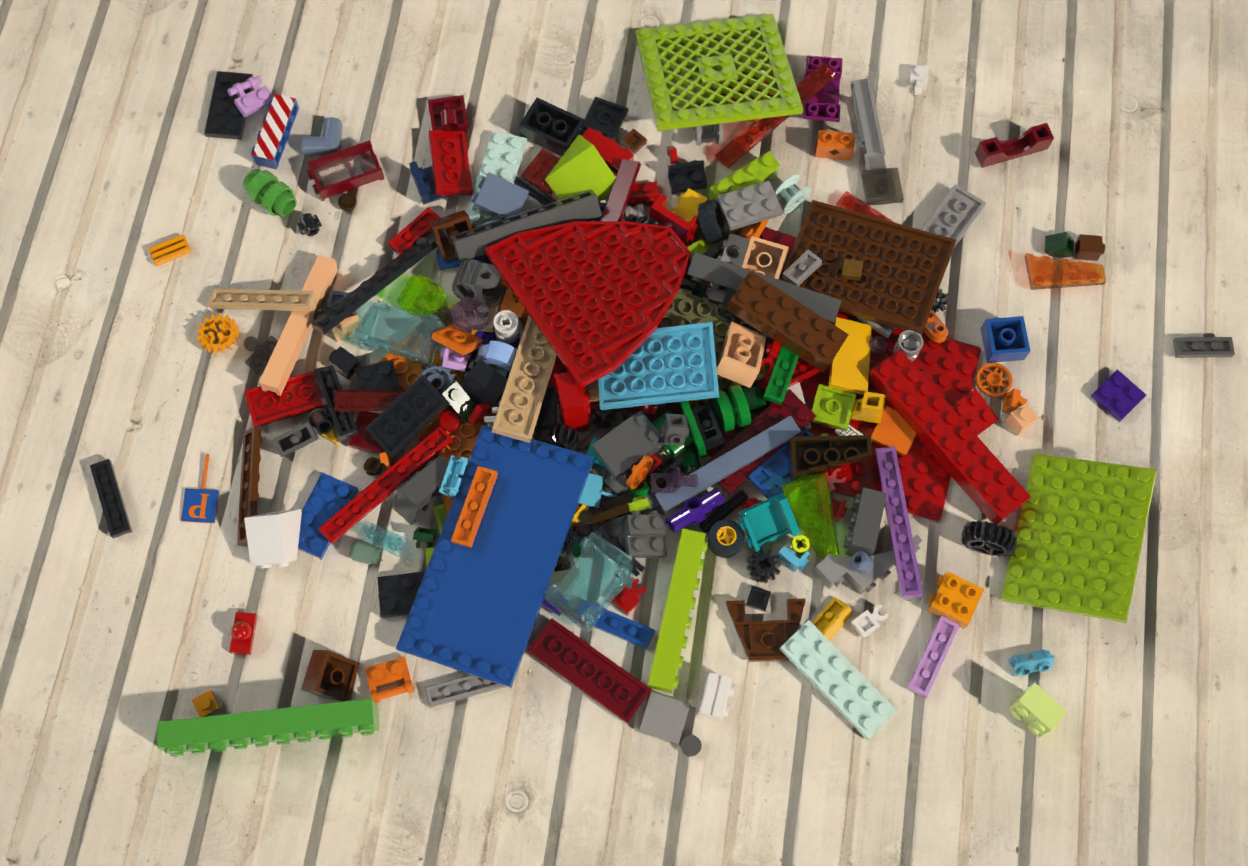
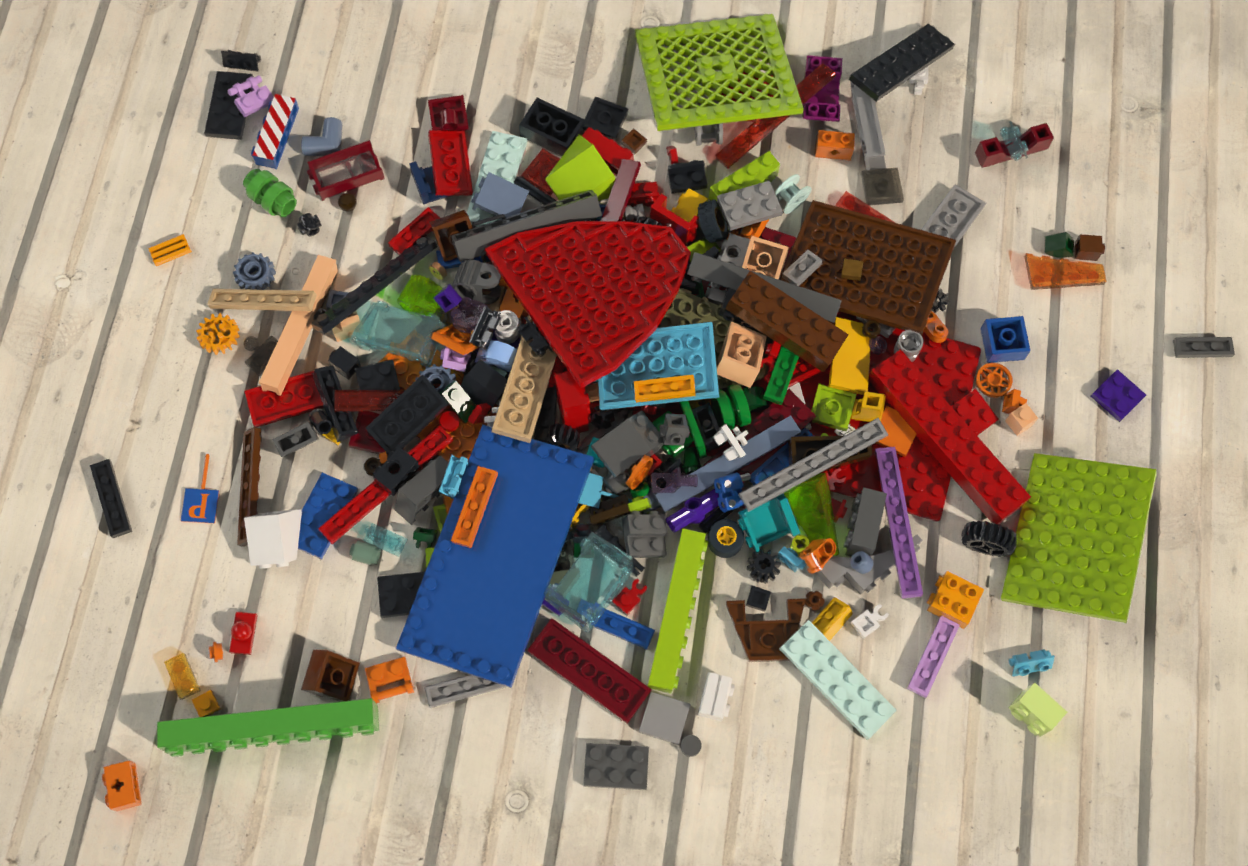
none -> orange brick [102,760,142,812]
none -> clear yellow plate [164,652,201,700]
none -> orange plate [209,642,223,663]
none -> black hinge [221,50,261,71]
none -> sand blue gear [233,252,276,290]
none -> black brick [373,447,420,497]
none -> medium nougat tile [429,262,447,281]
none -> dark purple brick [433,284,462,313]
none -> black hinge [469,306,501,349]
none -> black hinge [518,317,553,357]
none -> dark grey plate [583,743,649,790]
none -> light orange plate [634,374,696,403]
none -> white hips [713,424,748,461]
none -> blue piece [714,472,751,512]
none -> light grey tile [738,418,888,512]
none -> orange piece [799,538,836,574]
none -> reddish brown plate [805,591,825,610]
none -> black plate [848,23,955,102]
none -> dark brown plate [862,320,881,339]
none -> clear light blue hinge [1000,121,1029,161]

